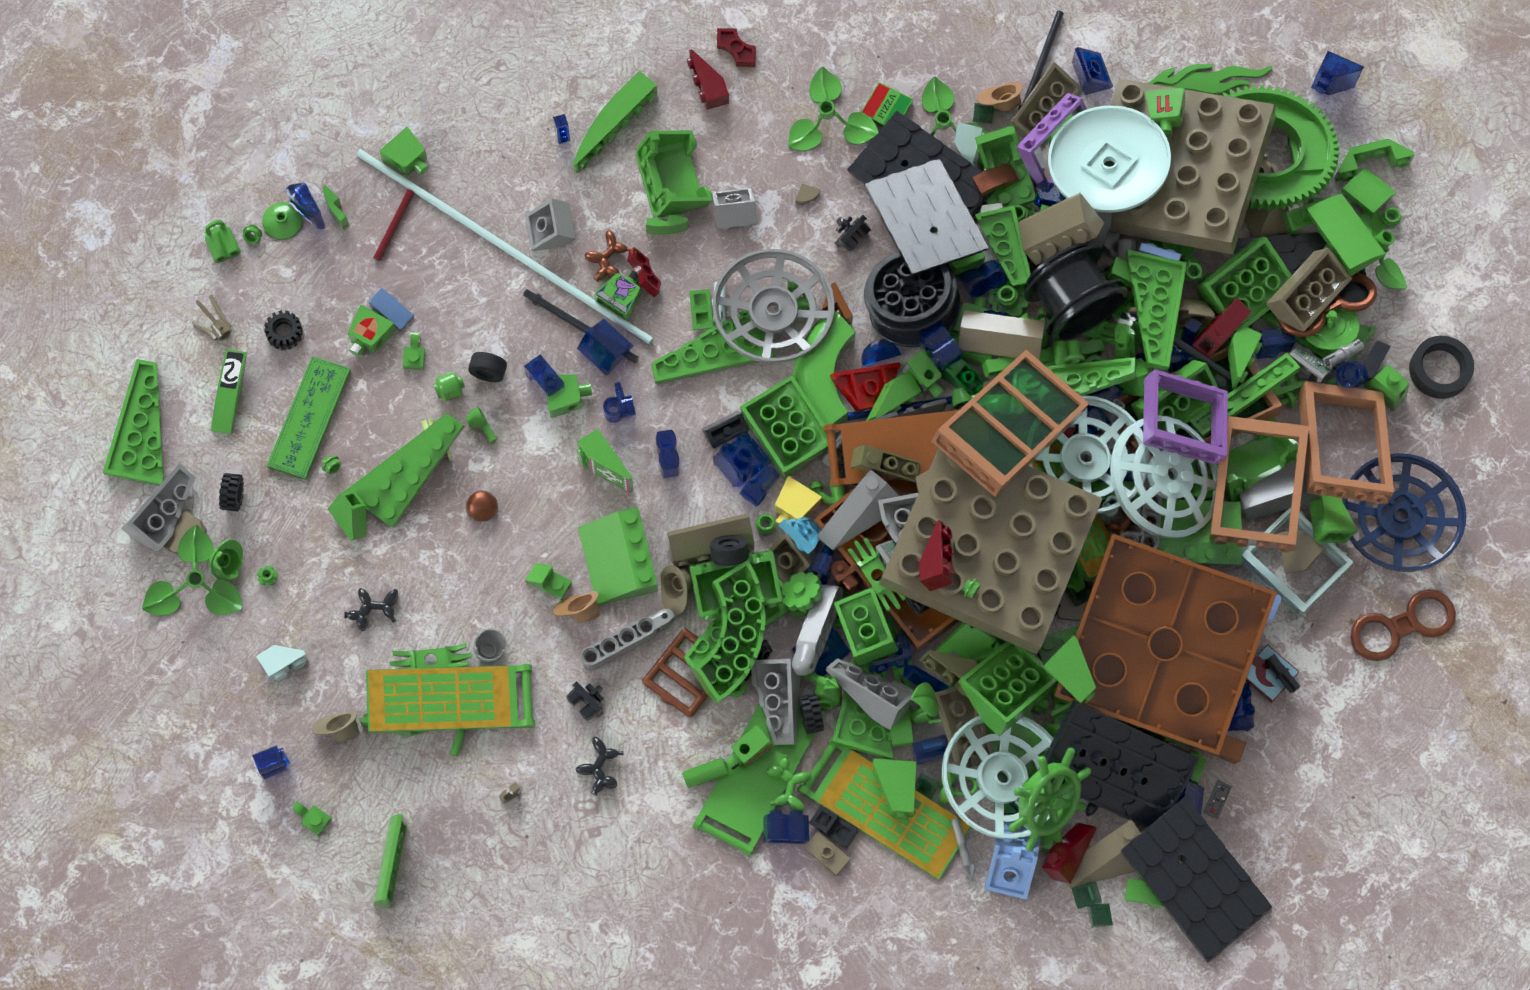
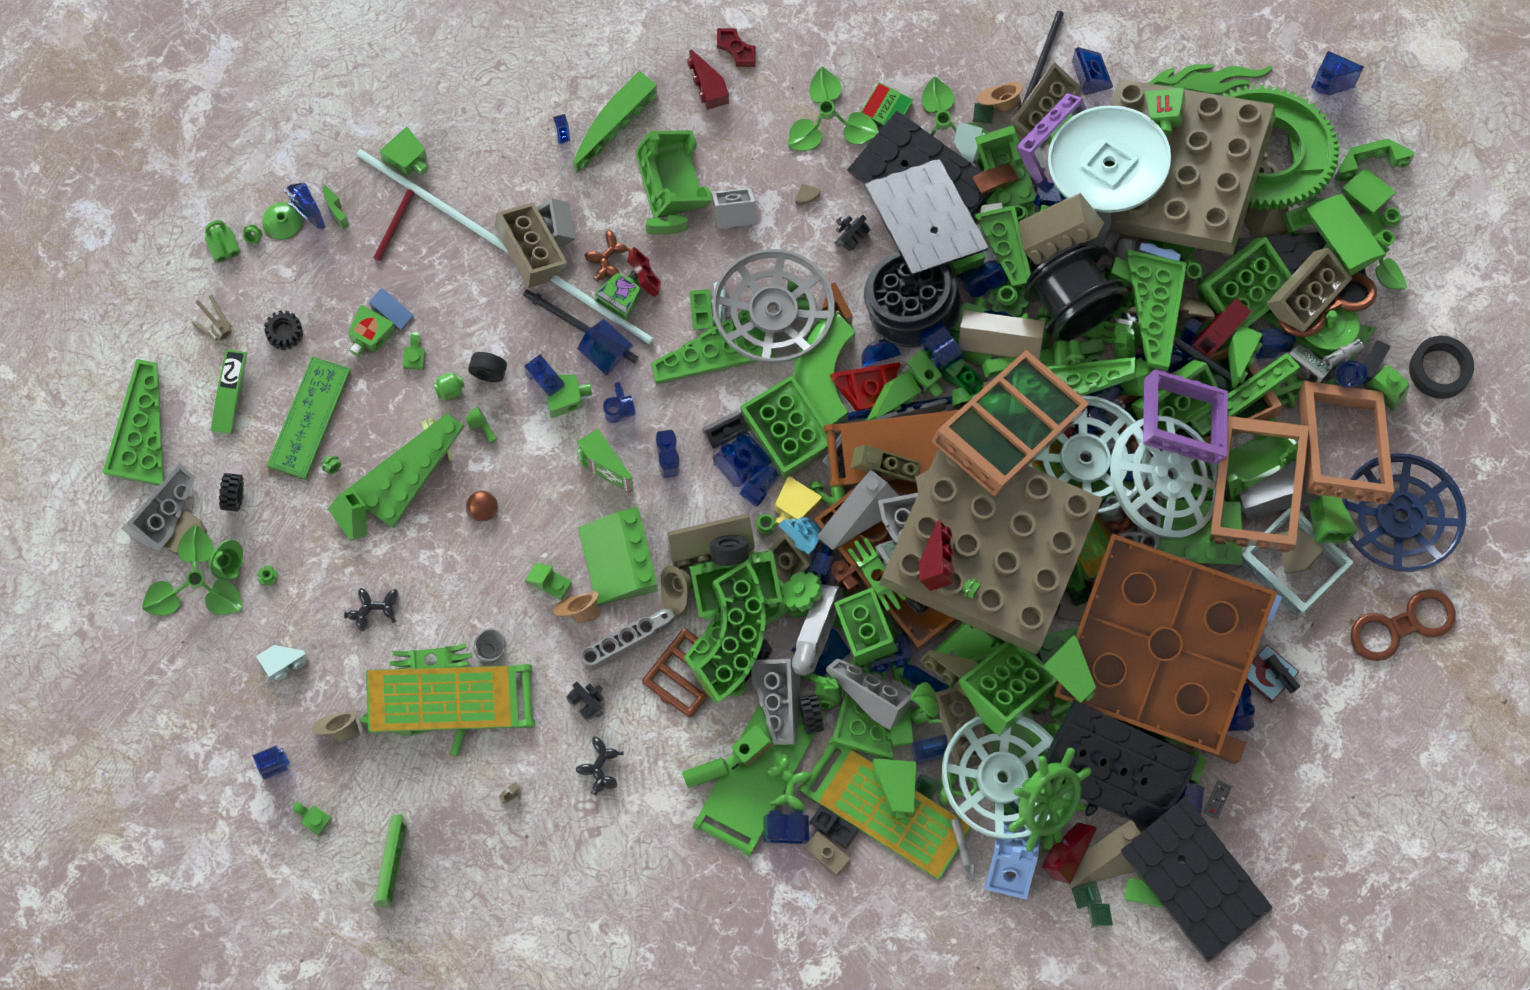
none -> dark tan slope [495,202,567,288]

